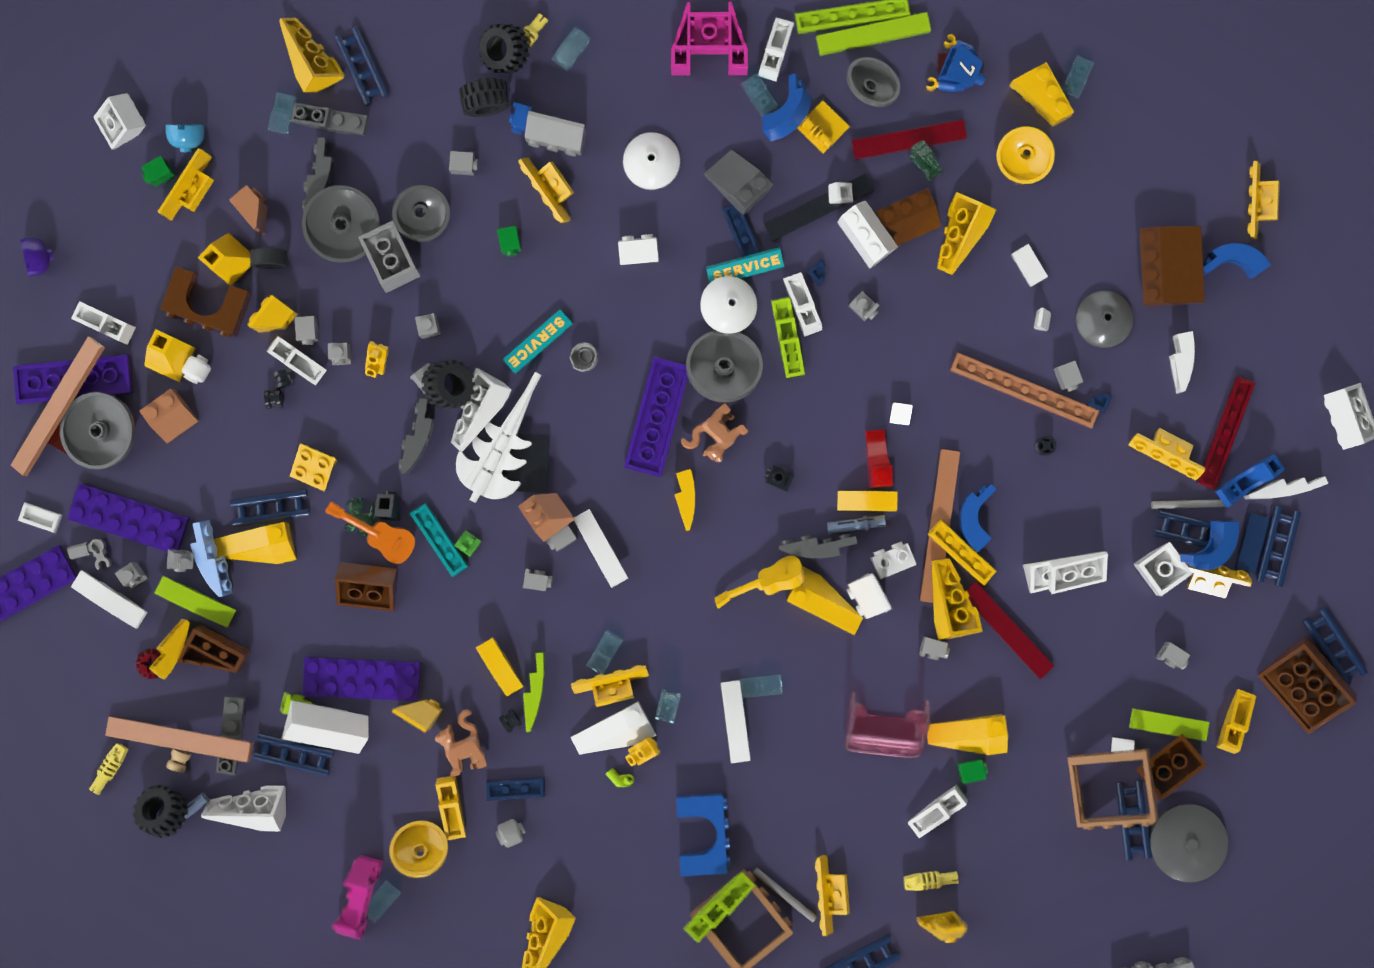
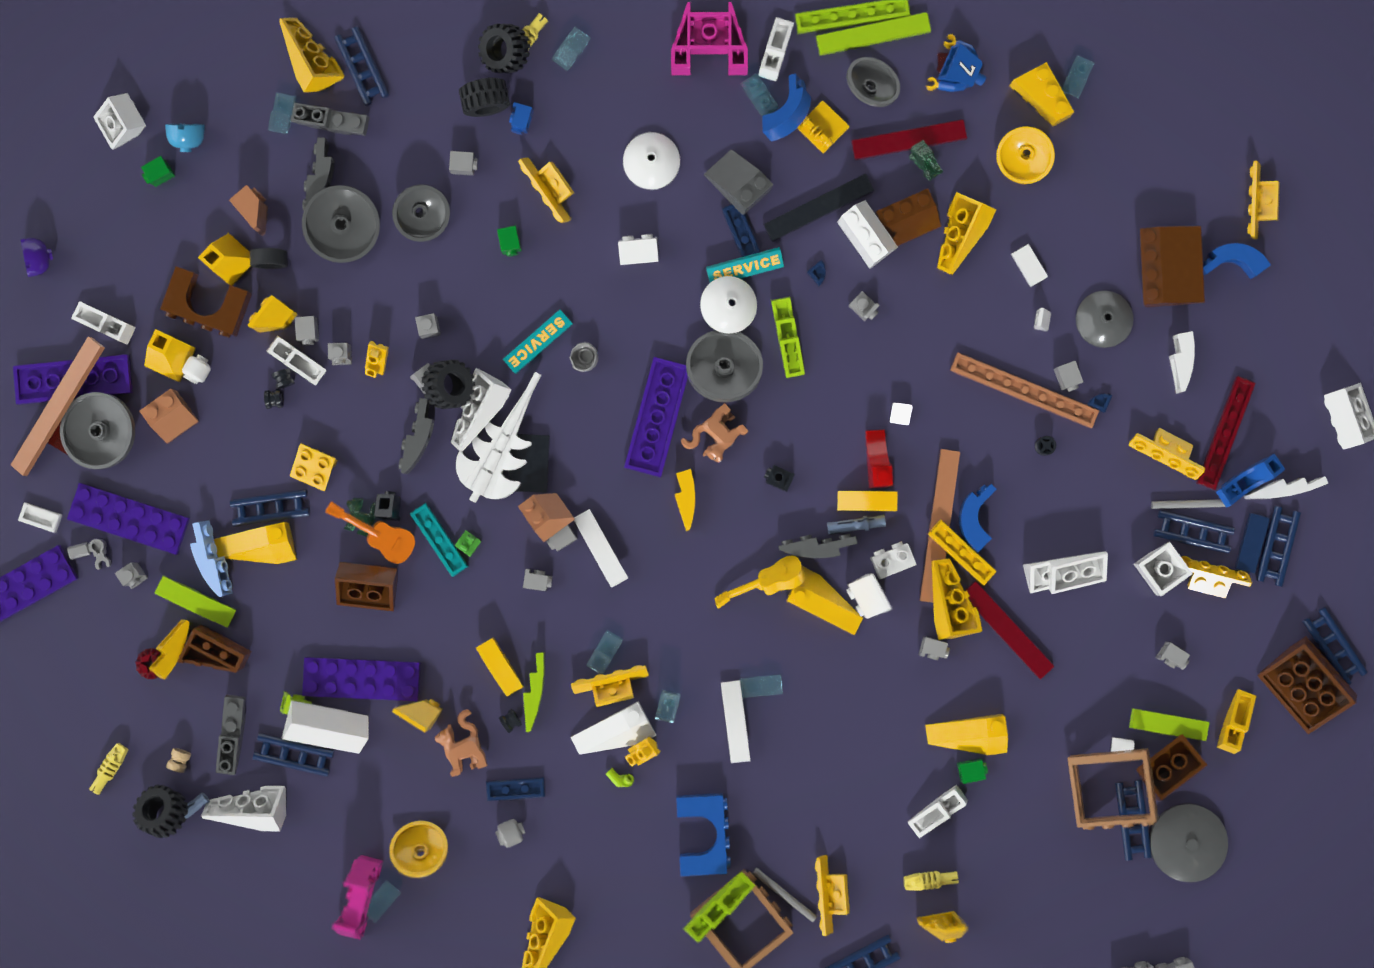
white slope [71,570,148,629] -> none
nougat tile [105,716,253,762] -> none
yellow bracket [158,148,214,220] -> none
light grey brick [167,549,194,572] -> none
light grey slope [358,221,421,293] -> none
yellow slope [435,776,466,840] -> none
light grey slope [525,111,587,157] -> none
white slope [783,272,822,337] -> none
white slope [828,182,853,204] -> none
clear pink windscreen [845,692,930,758] -> none
blue arch [1180,520,1239,570] -> none

